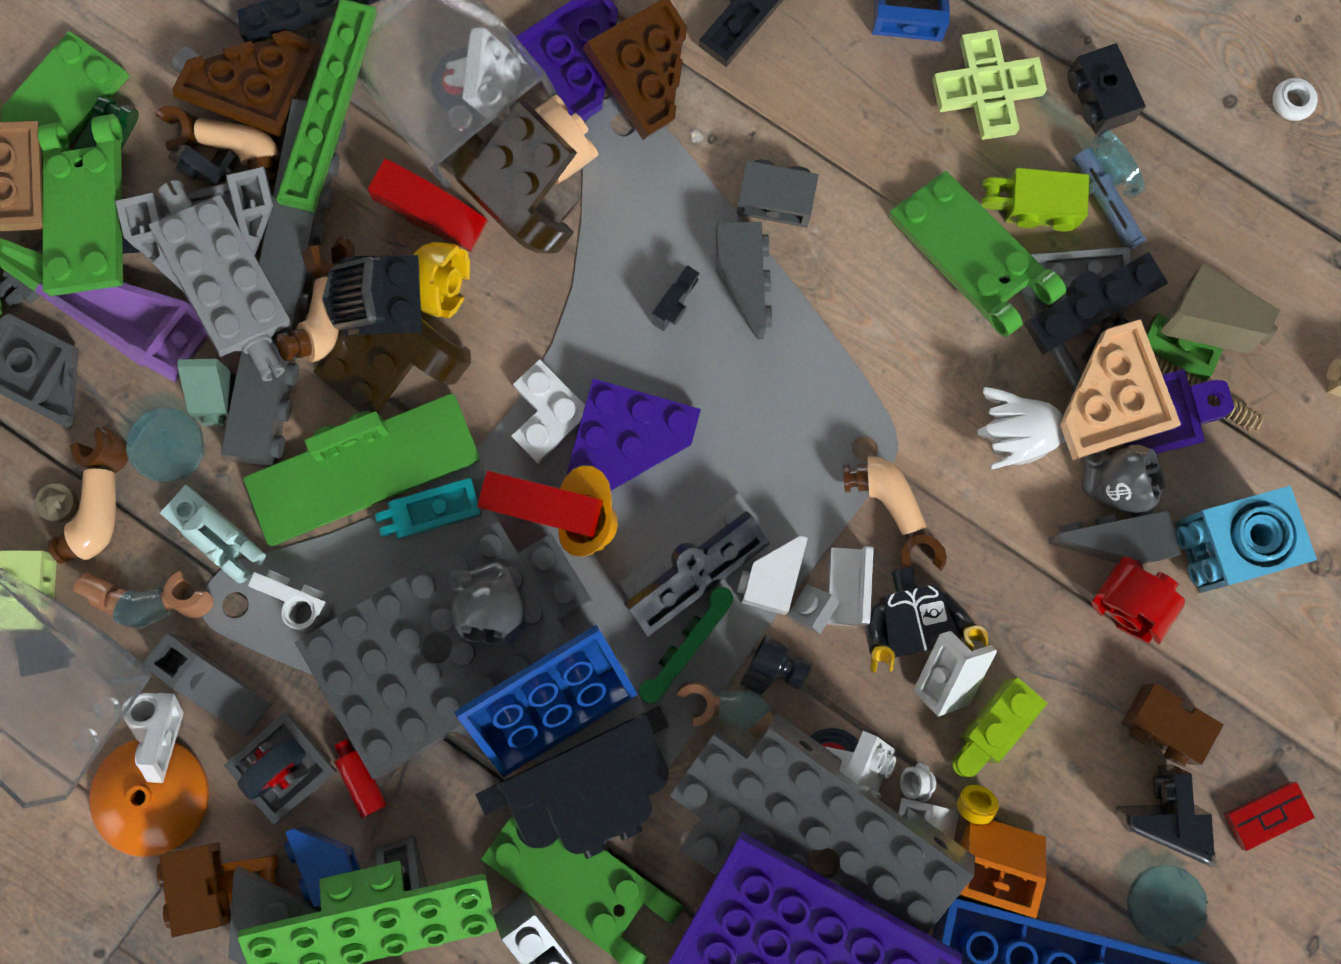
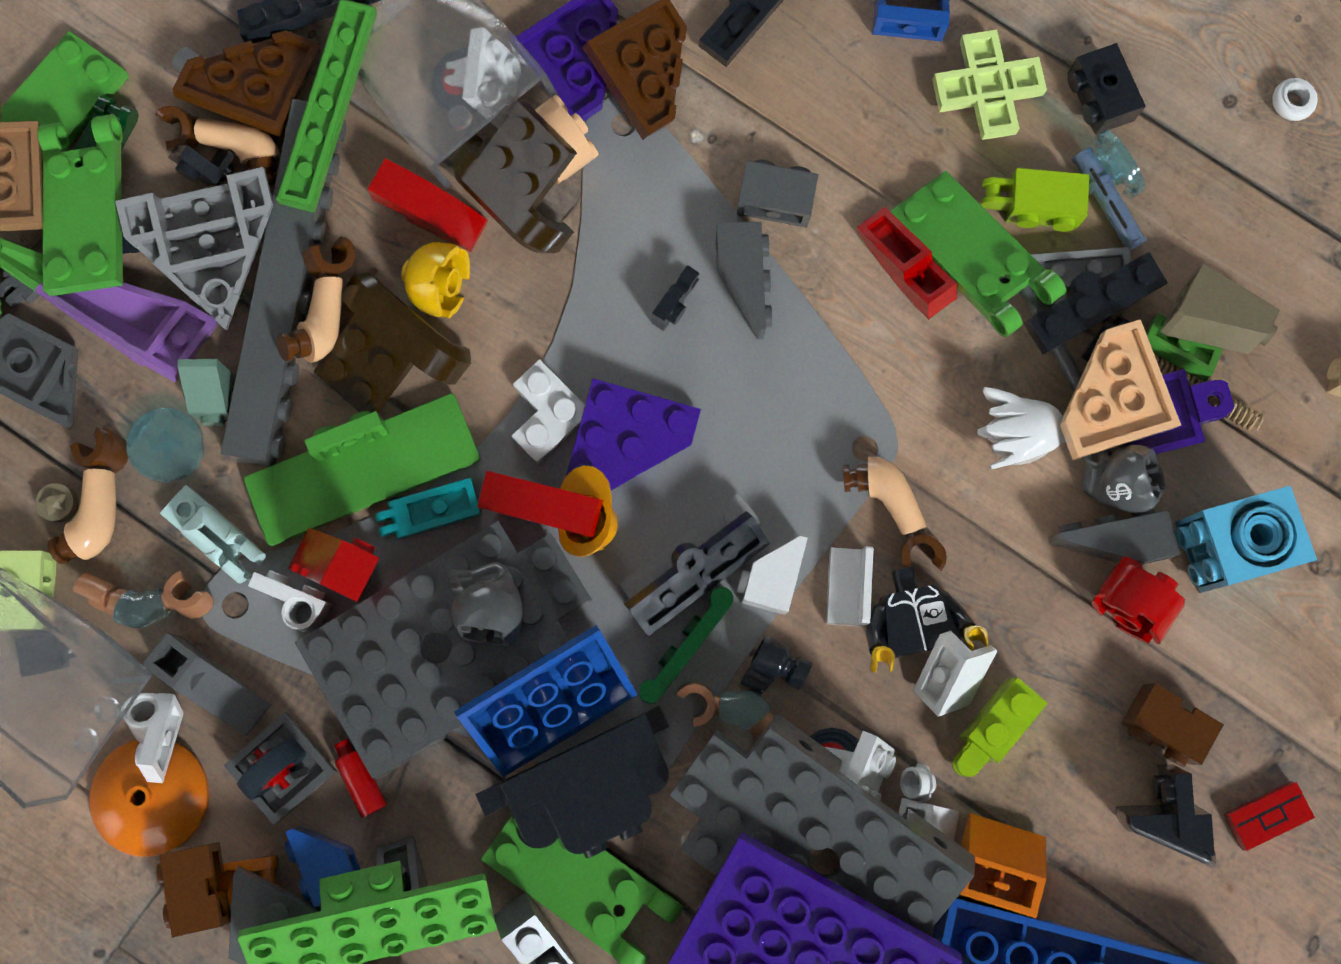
light grey plate [149,180,291,381] -> none
black piece [322,255,422,336] -> none
light grey plate [787,584,840,634] -> none
yellow tile [957,785,999,825] -> none
clear light blue tile [1126,865,1208,946] -> none
none -> red wedge [288,528,379,602]
none -> red slope [856,207,957,320]

